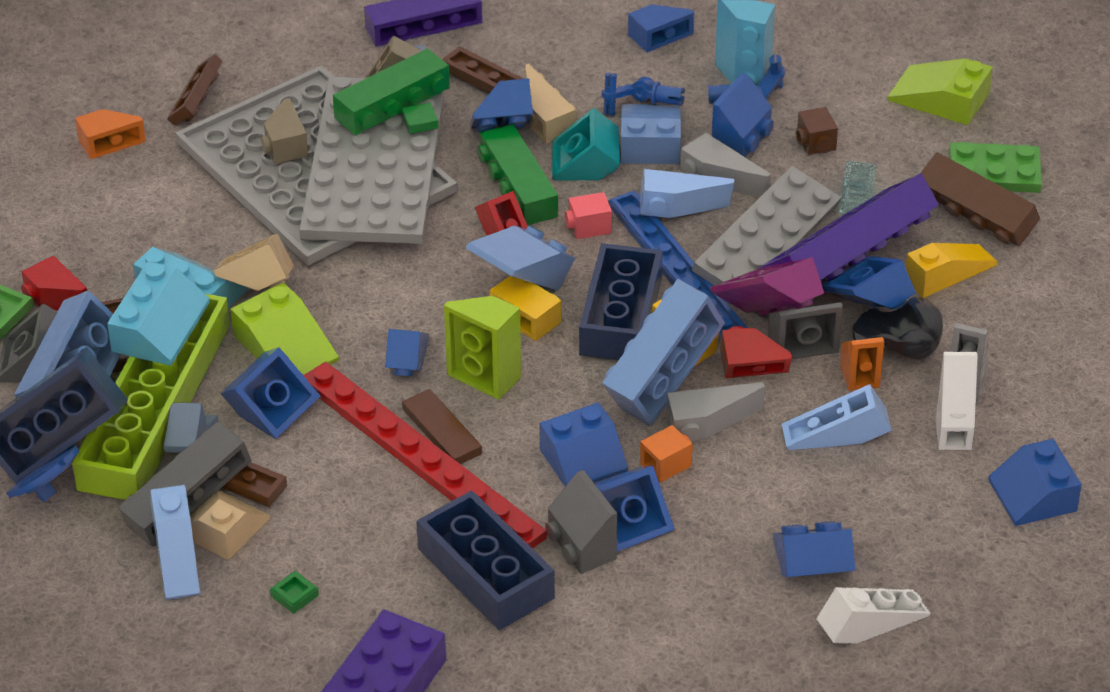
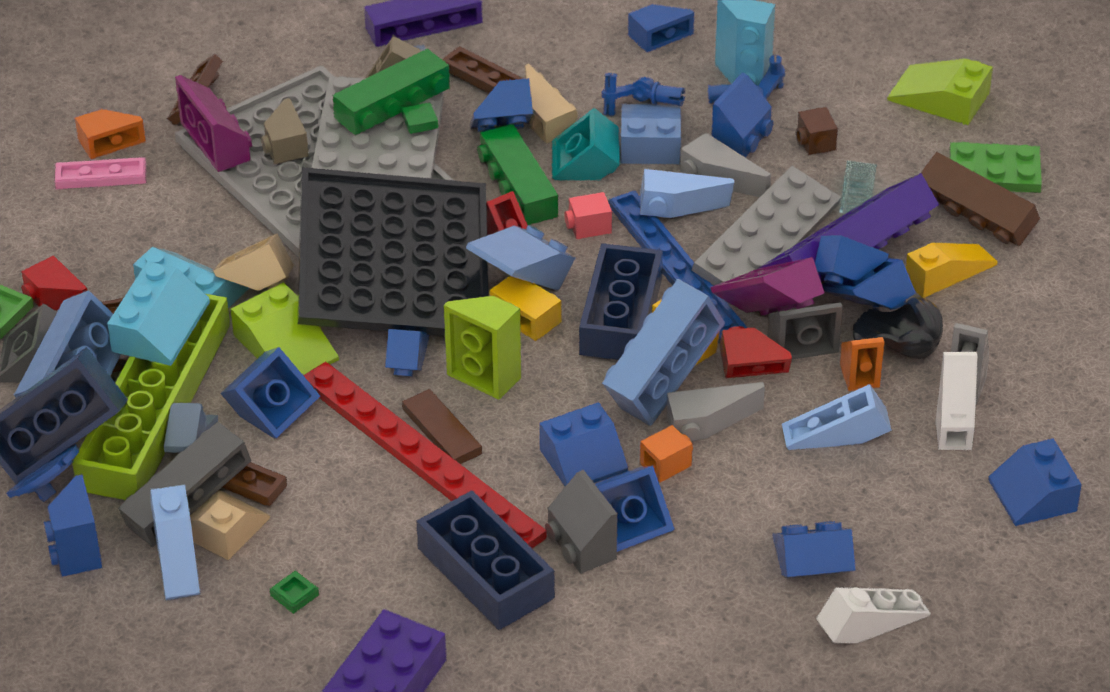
none -> blue slope [44,474,102,577]
none -> bright pink tile [55,157,146,189]
none -> magenta slope [175,75,252,172]
none -> black plate [297,167,488,336]
none -> blue slope [815,235,889,285]

